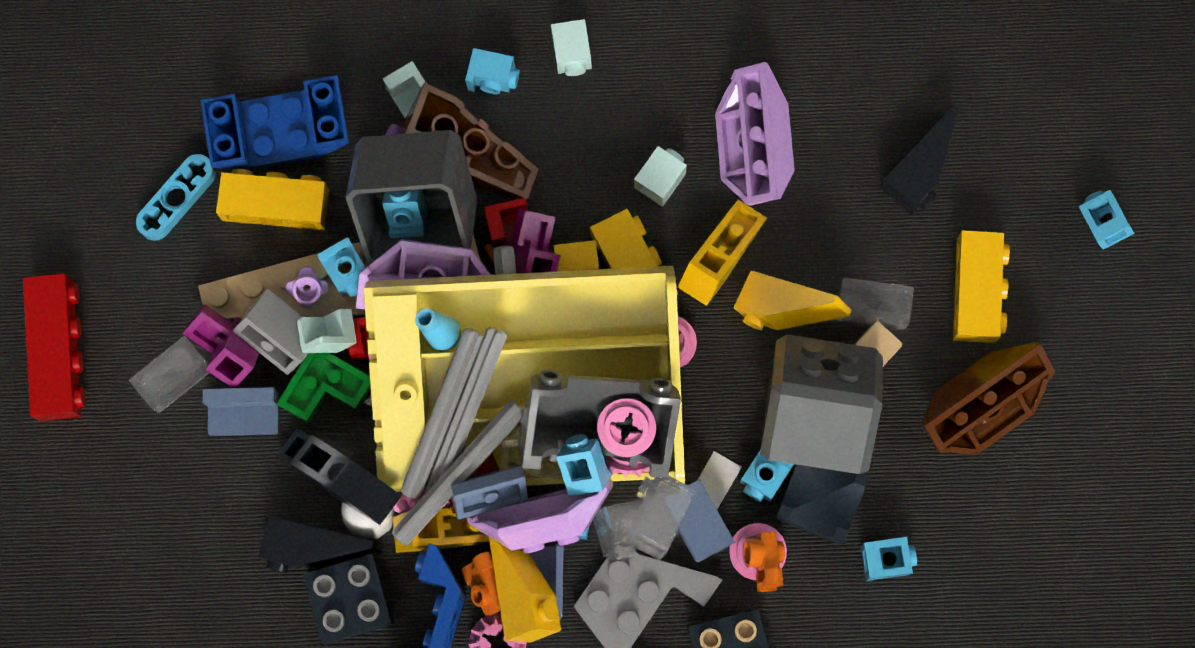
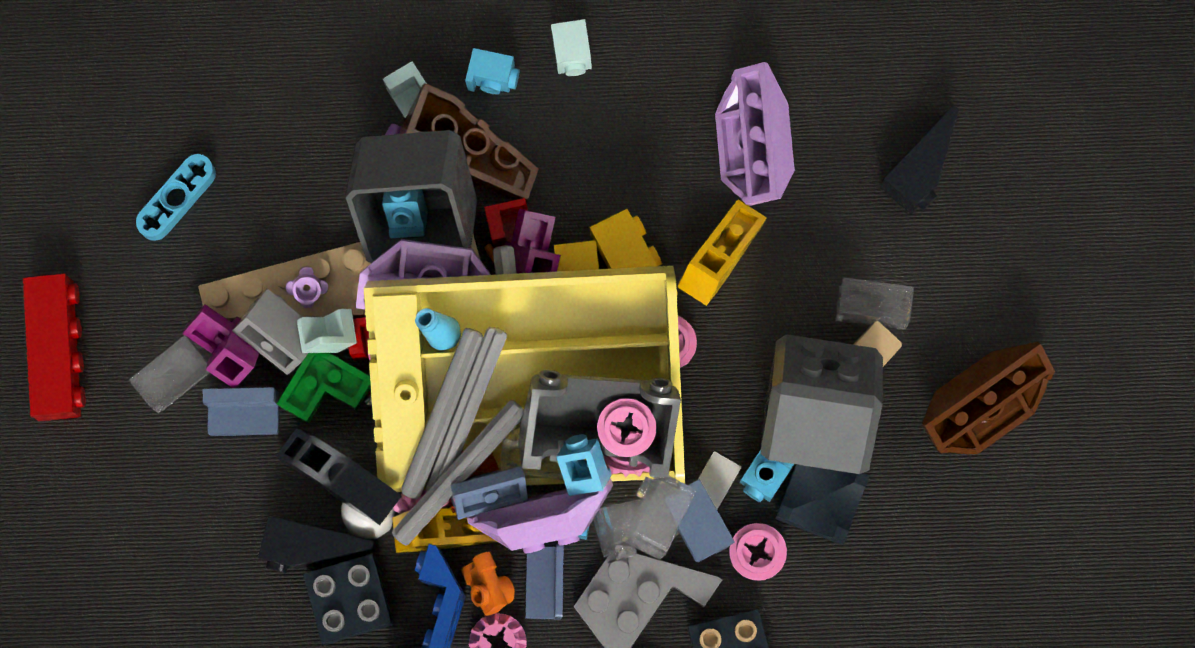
blue slope [200,75,349,171] -> none
yellow brick [216,169,330,230] -> none
medium azure brick [317,237,366,298] -> none
yellow slope [489,537,561,643] -> none
light aqua brick [634,146,687,207] -> none
yellow slope [733,271,852,330] -> none
orange plate [743,532,785,592] -> none
medium azure brick [861,537,917,581] -> none
yellow brick [953,230,1010,343] -> none
medium azure brick [1079,190,1135,250] -> none

